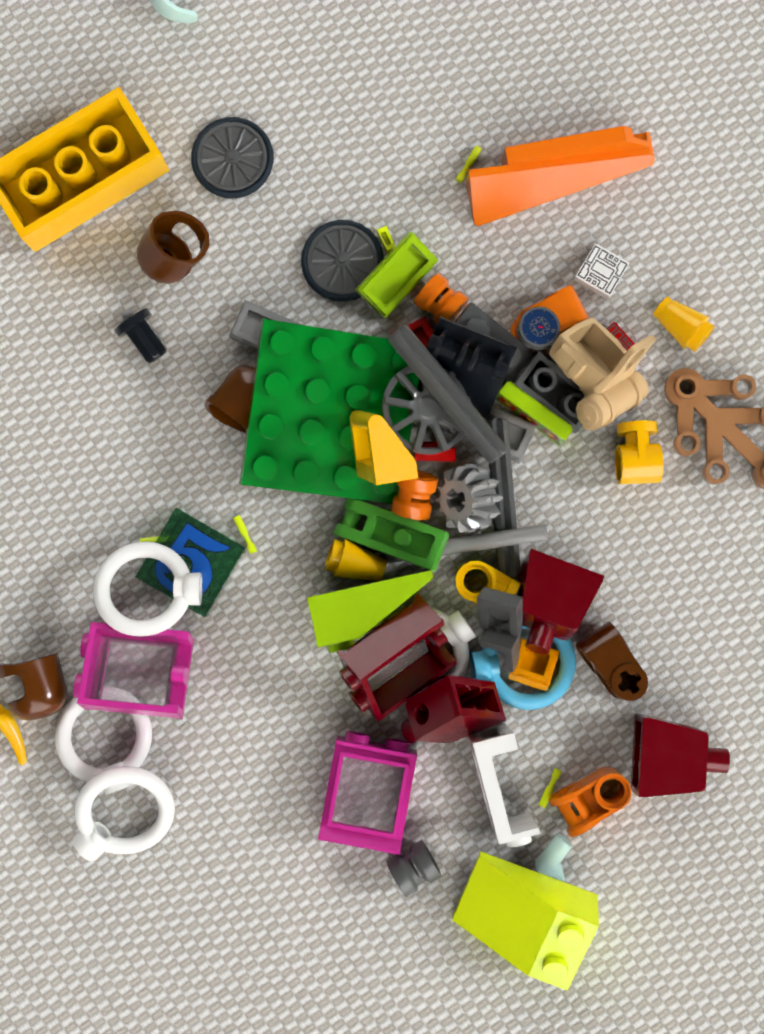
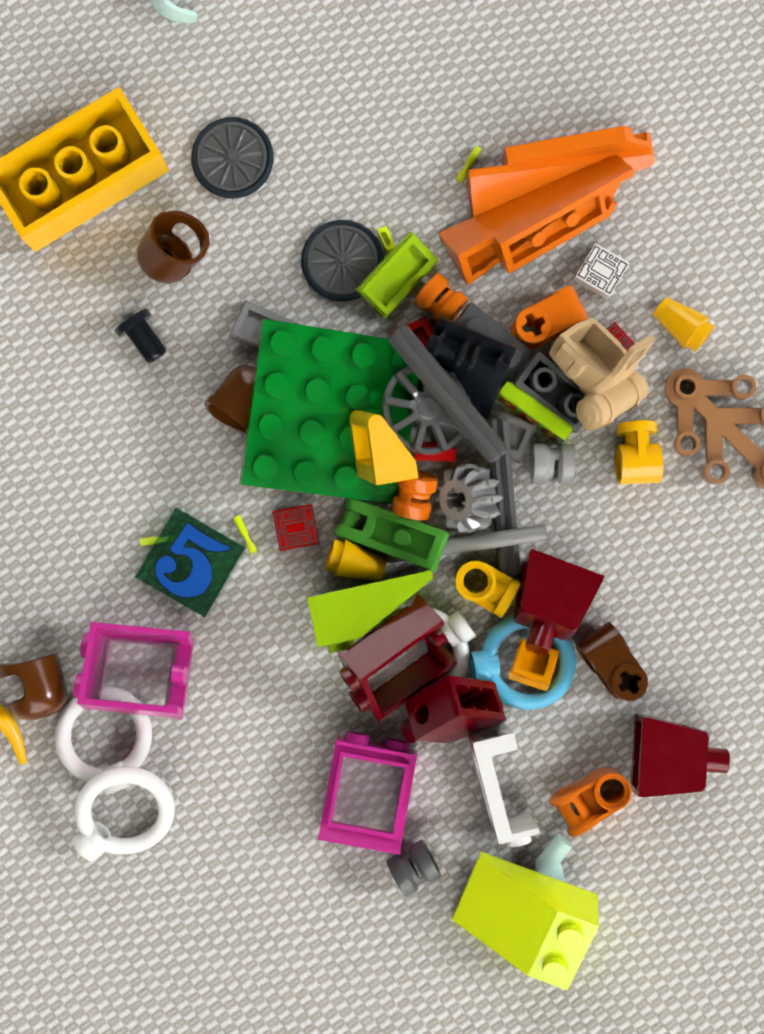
white piece [93,541,202,637] -> none
dark grey slope [477,587,523,672] -> none
tile [517,307,560,350] -> none
neon yellow piece [538,768,562,808] -> none
none -> red tile [273,504,320,551]
none -> orange wedge [439,155,634,285]
none -> light grey wheel [530,443,576,484]

